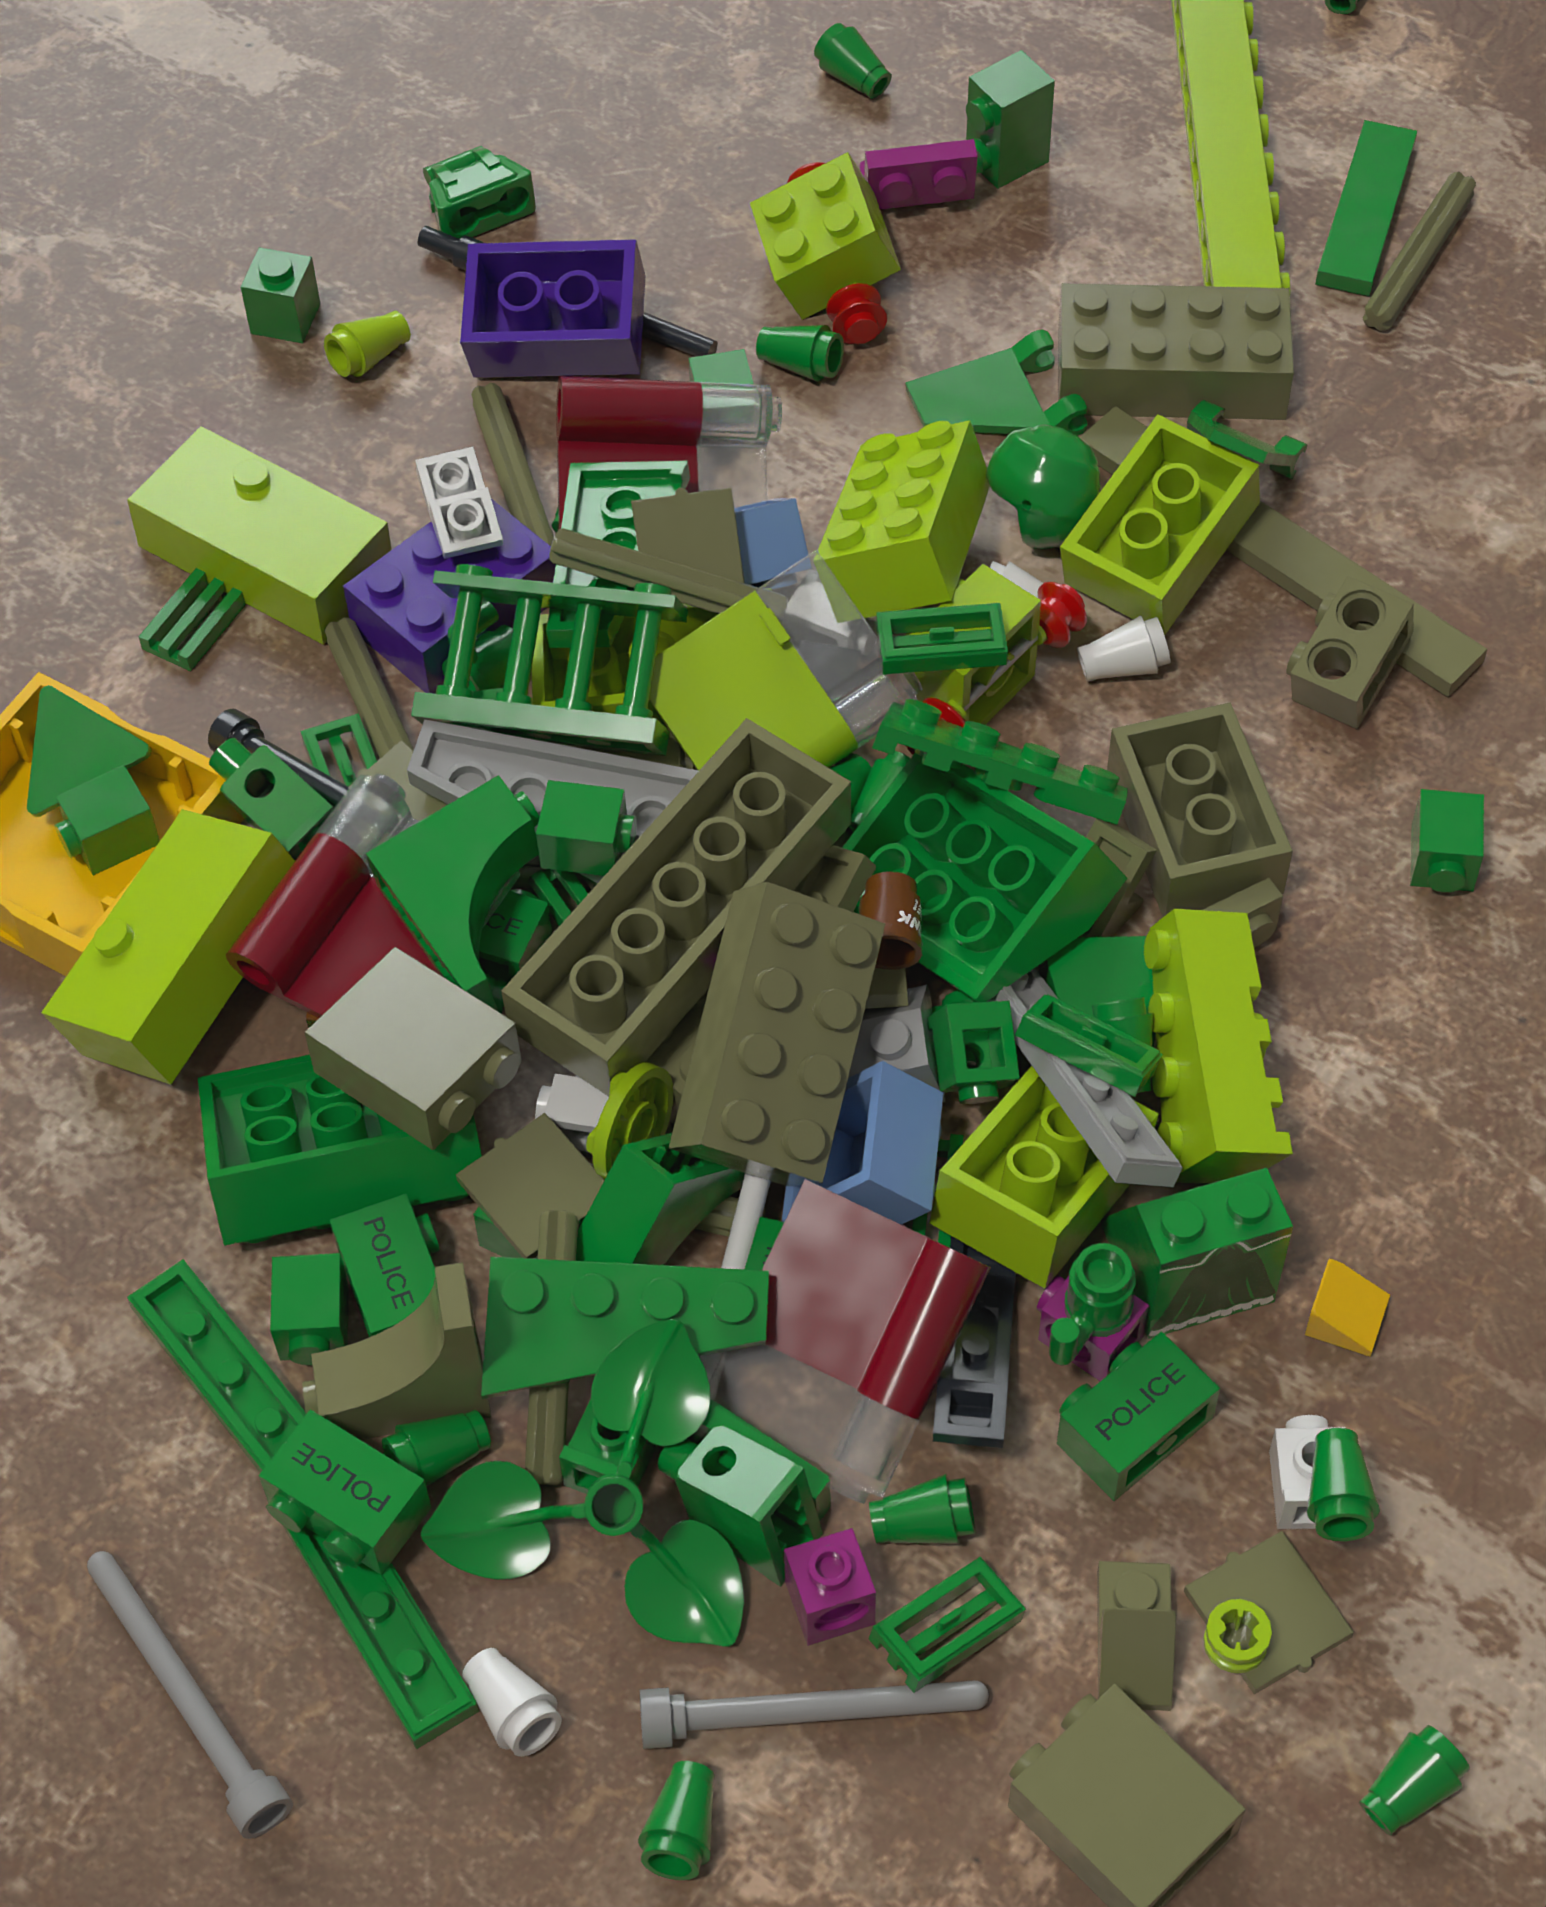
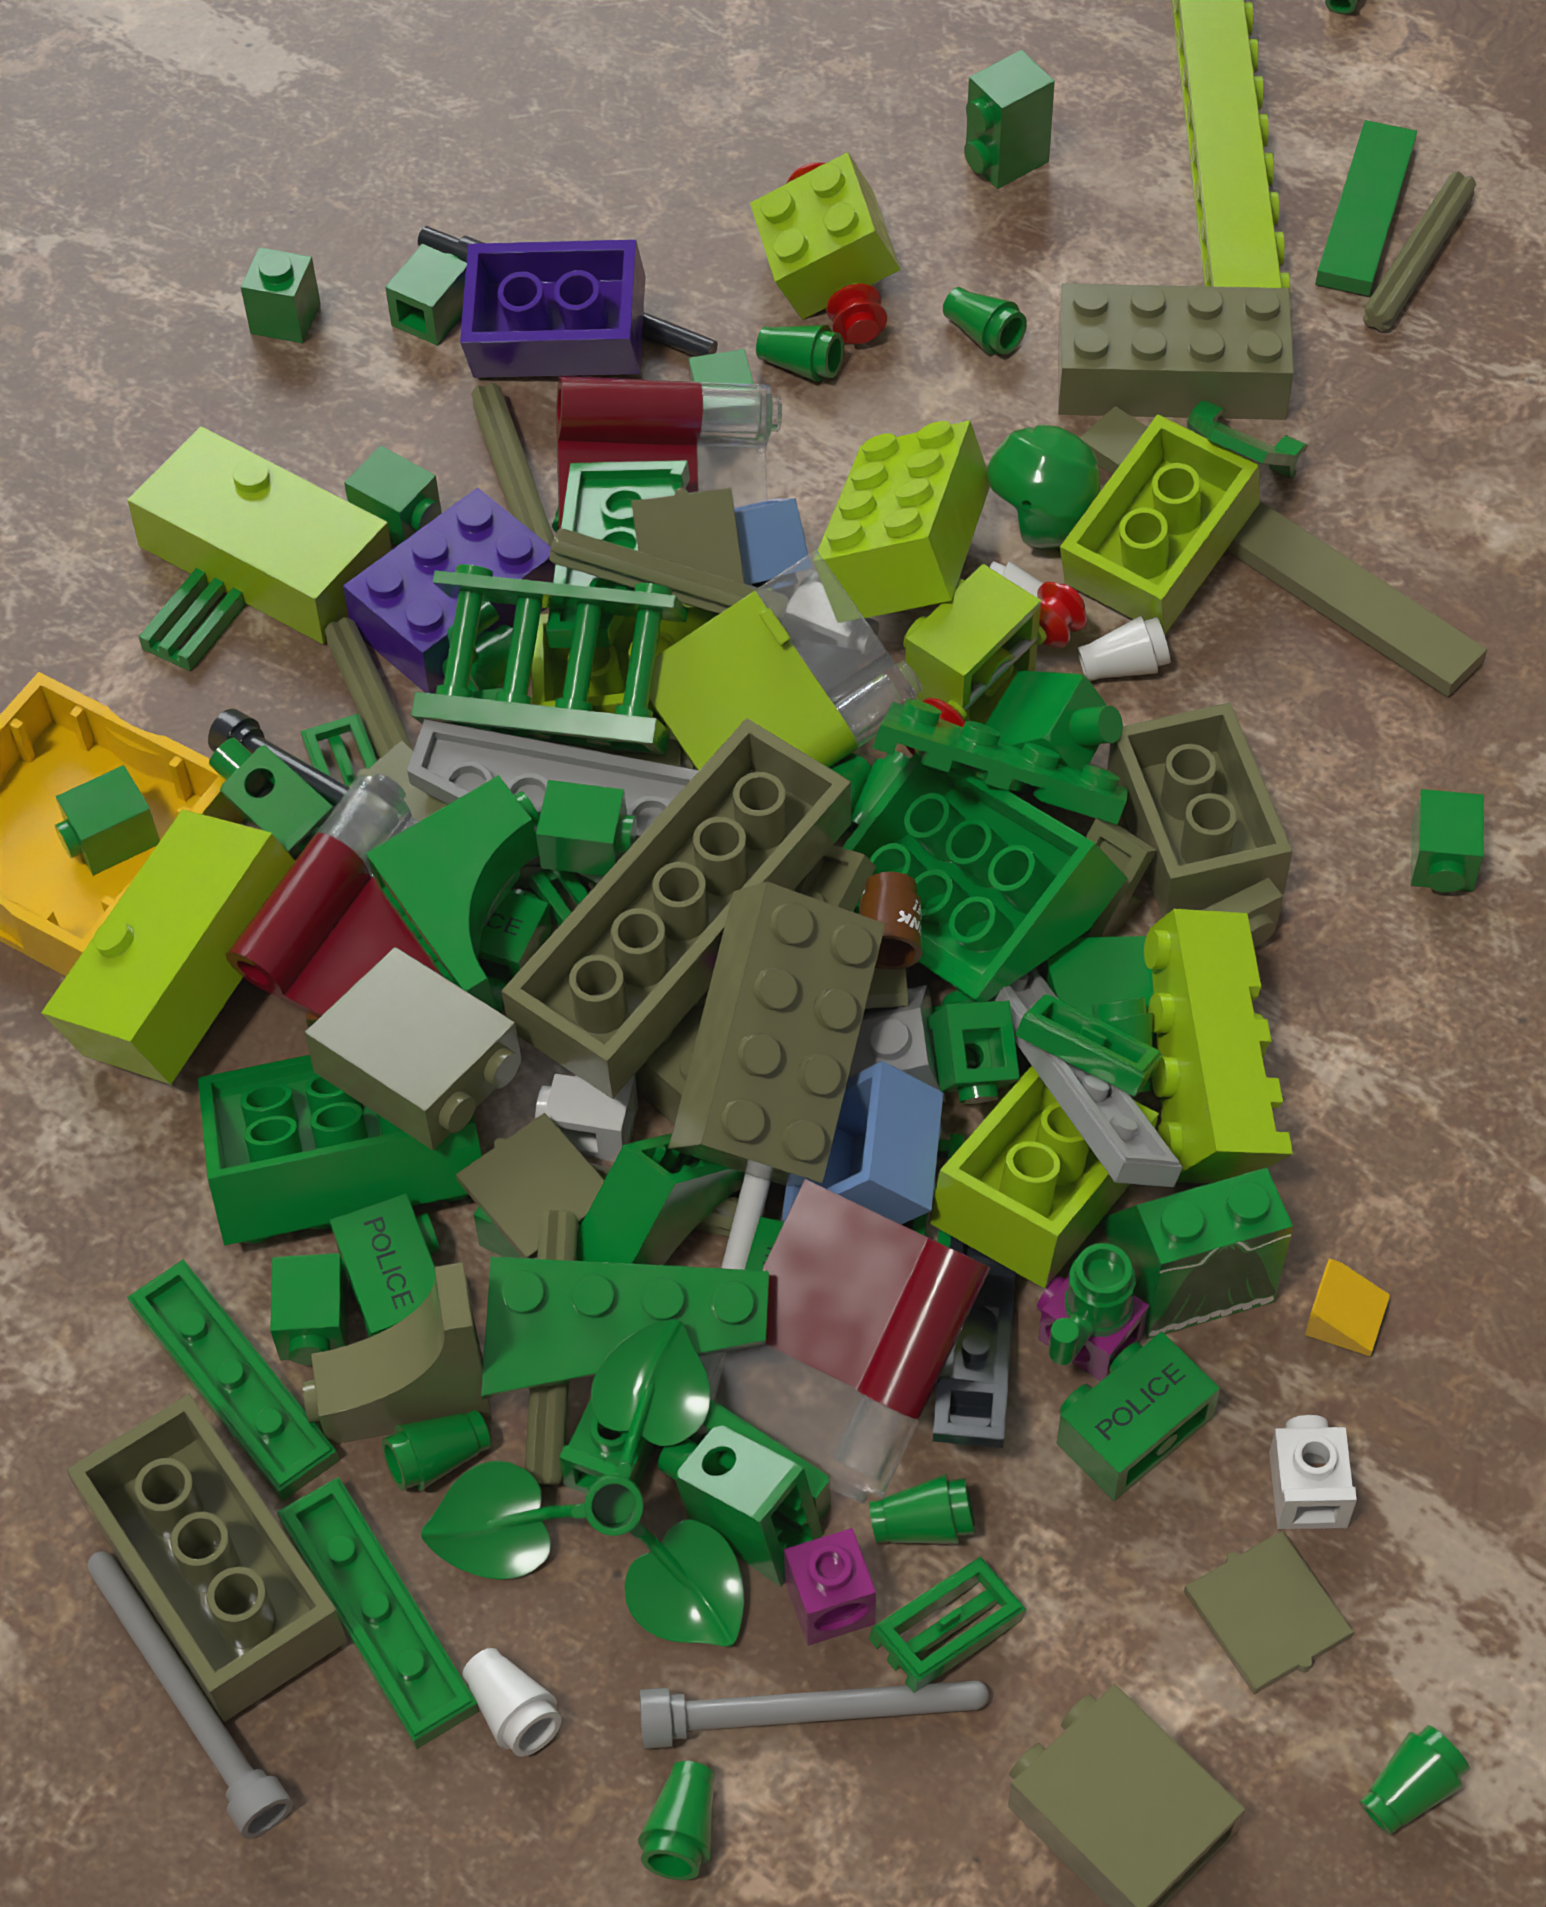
green piece [27,685,151,817] -> none
green brick [258,1409,432,1575] -> none
lime cone [324,310,411,377] -> none
white slope [415,447,503,559] -> none
green piece [423,145,536,239] -> none
lime wheel [586,1062,673,1180] -> none
green cone [814,23,892,99] -> none
magenta bracket [859,139,978,210] -> none
green tile [876,603,1008,675] -> none
green flag [905,329,1088,436] -> none
olive slope [1097,1561,1176,1711] -> none
lime bush [1203,1599,1272,1673] -> none
olive brick [1286,576,1414,729] -> none
green cone [1307,1428,1380,1541] -> none
none -> olive brick [66,1393,347,1722]
none -> brick [344,445,442,546]
none -> green brick [385,244,467,346]
none -> green cone [943,287,1027,354]
none -> green torso [985,671,1123,795]

